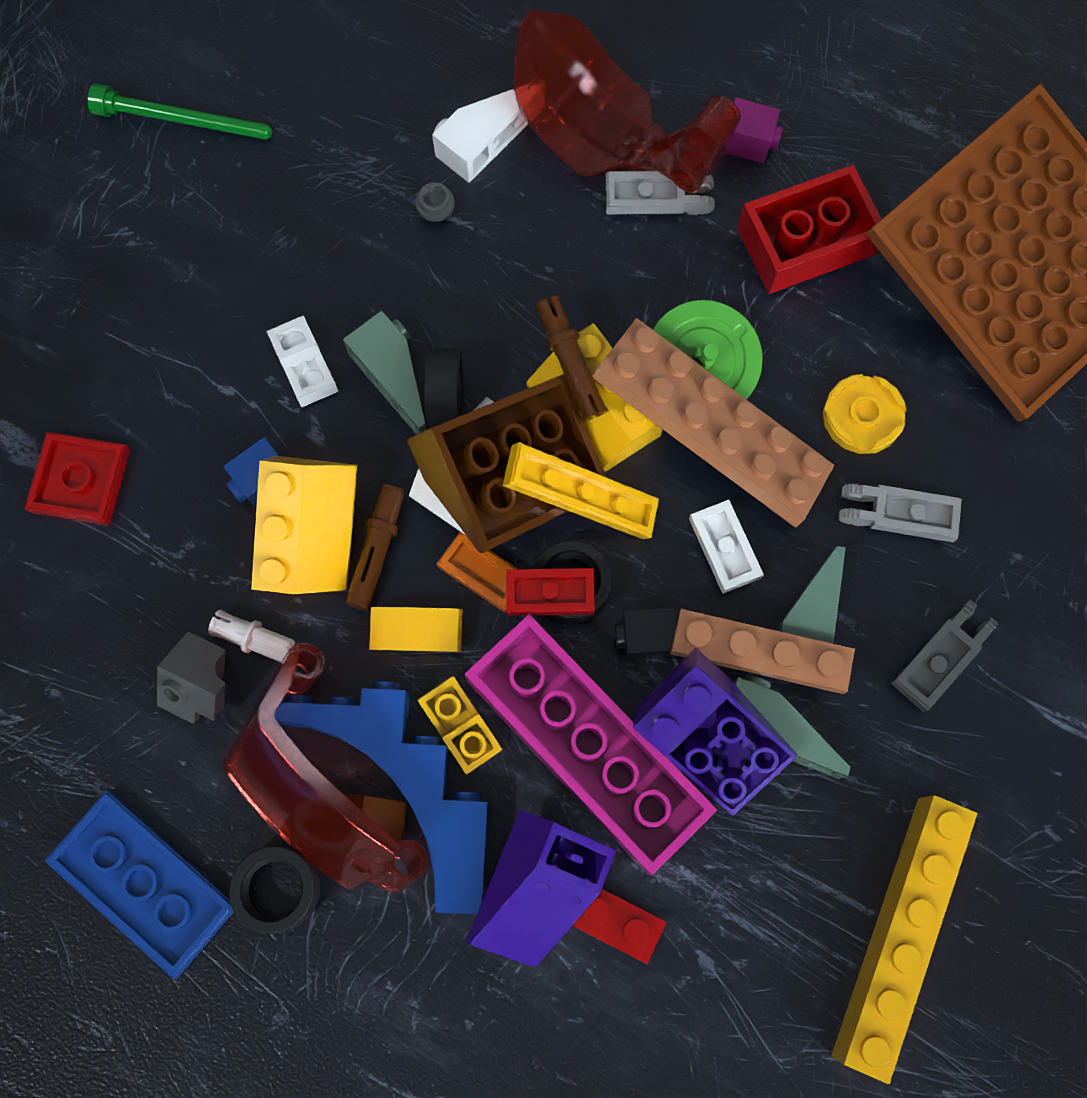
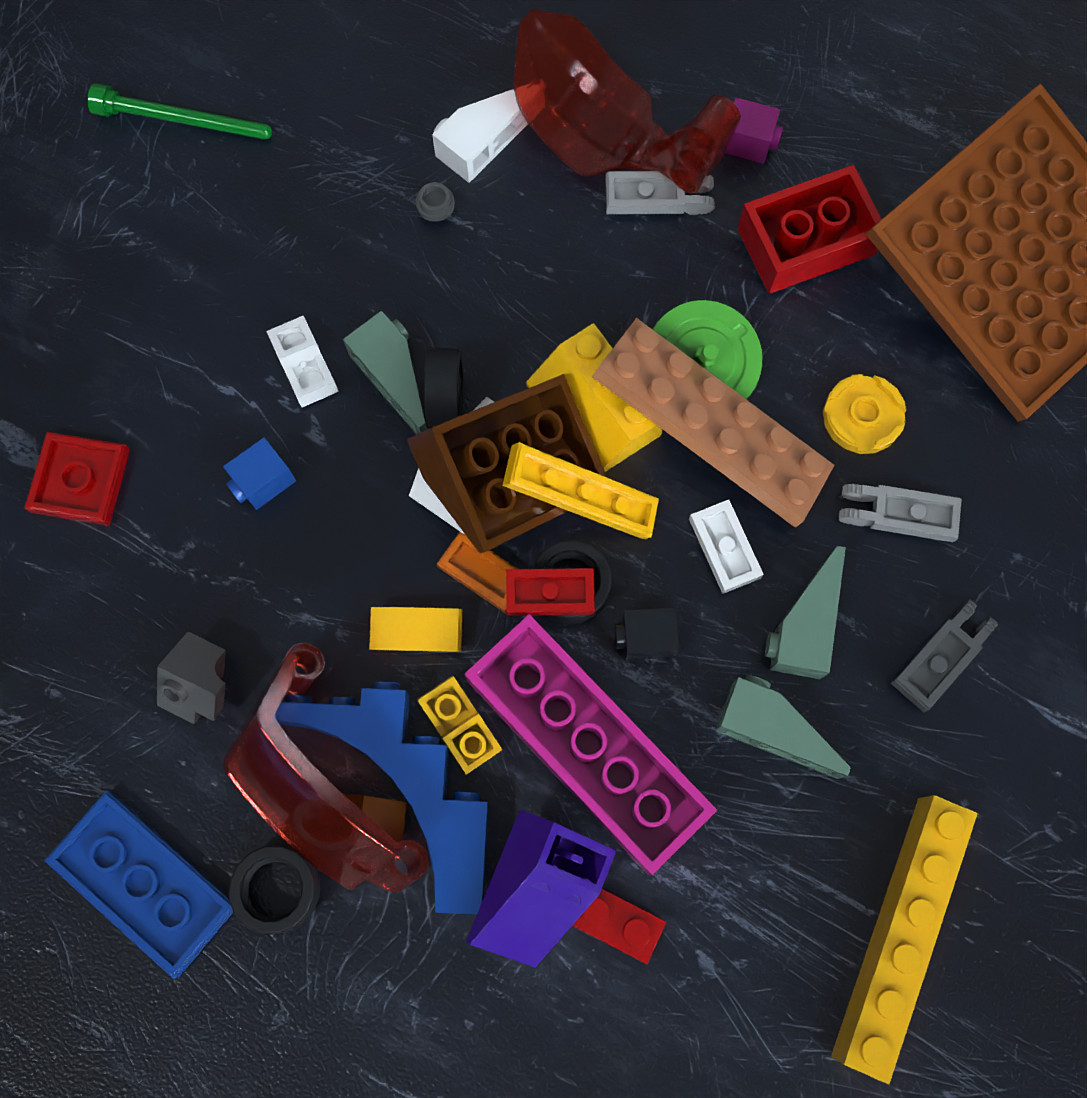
white axle [208,610,295,662] -> none
yellow slope [251,456,357,594] -> none
reddish brown pin [345,484,405,611] -> none
reddish brown pin [535,295,608,422] -> none
dark purple slope [633,648,797,816] -> none
nougat plate [670,609,855,694] -> none

